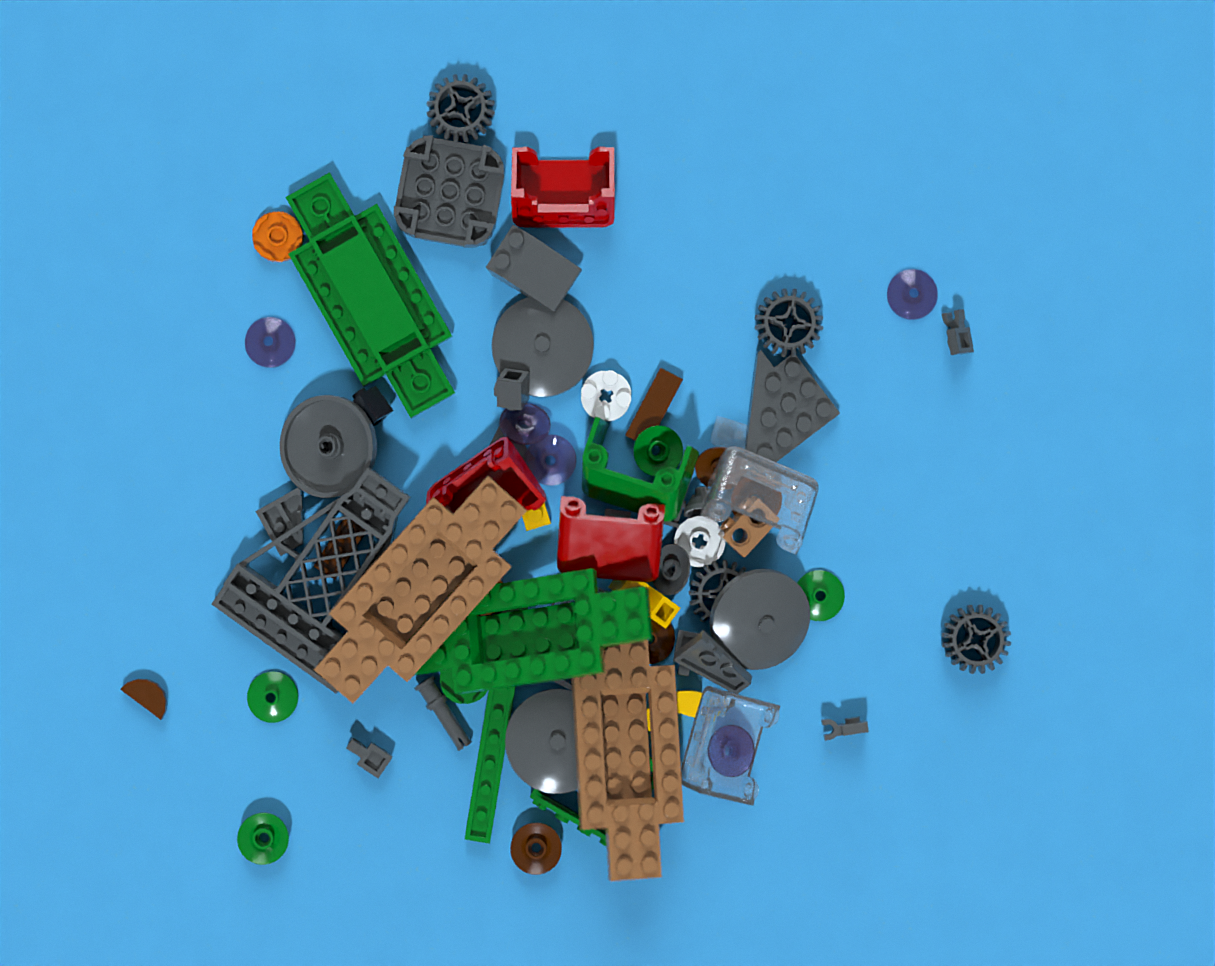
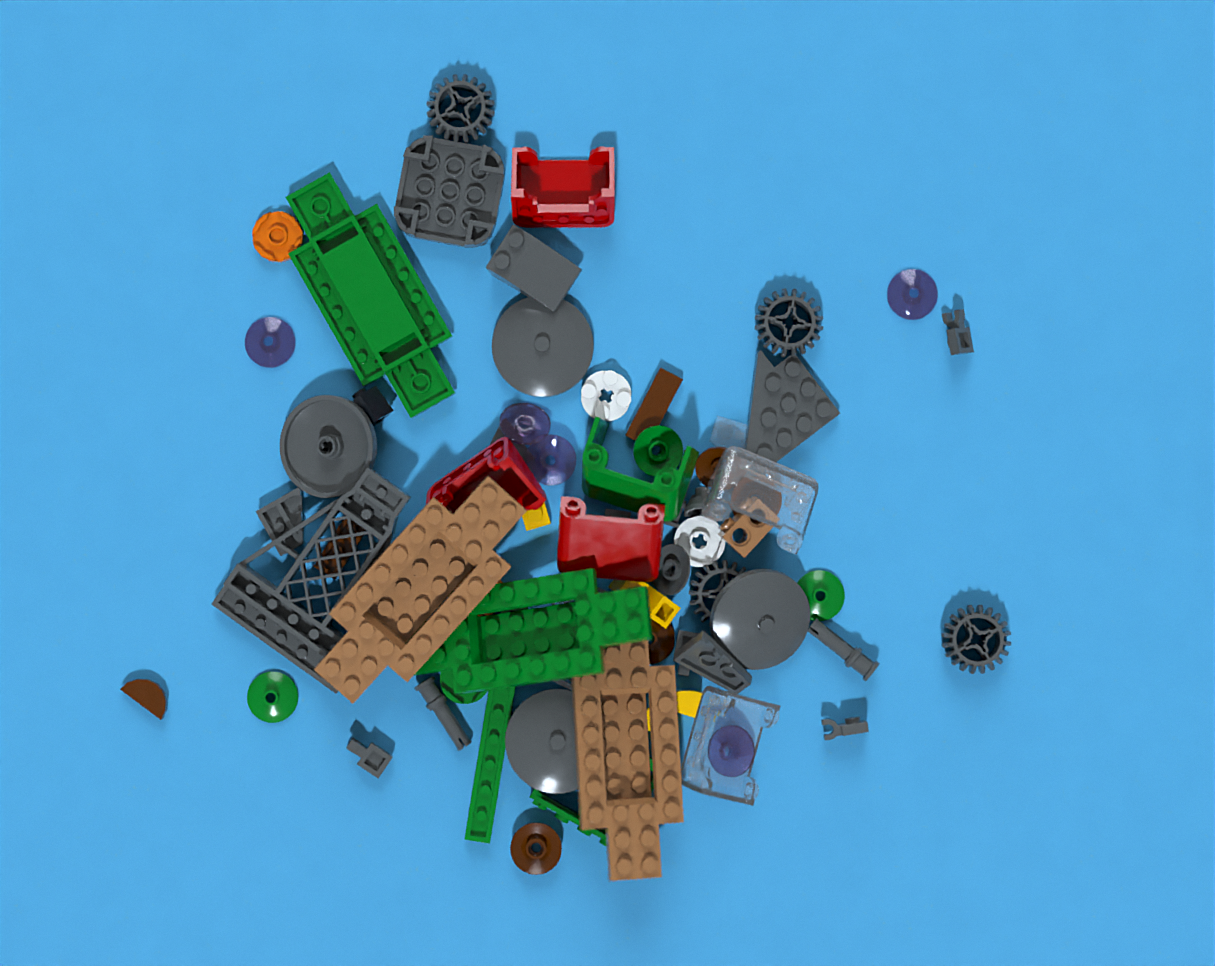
green dish [237,813,289,865] -> none
dark grey brick [494,368,530,411] -> none
none -> dark grey pin [807,618,880,681]

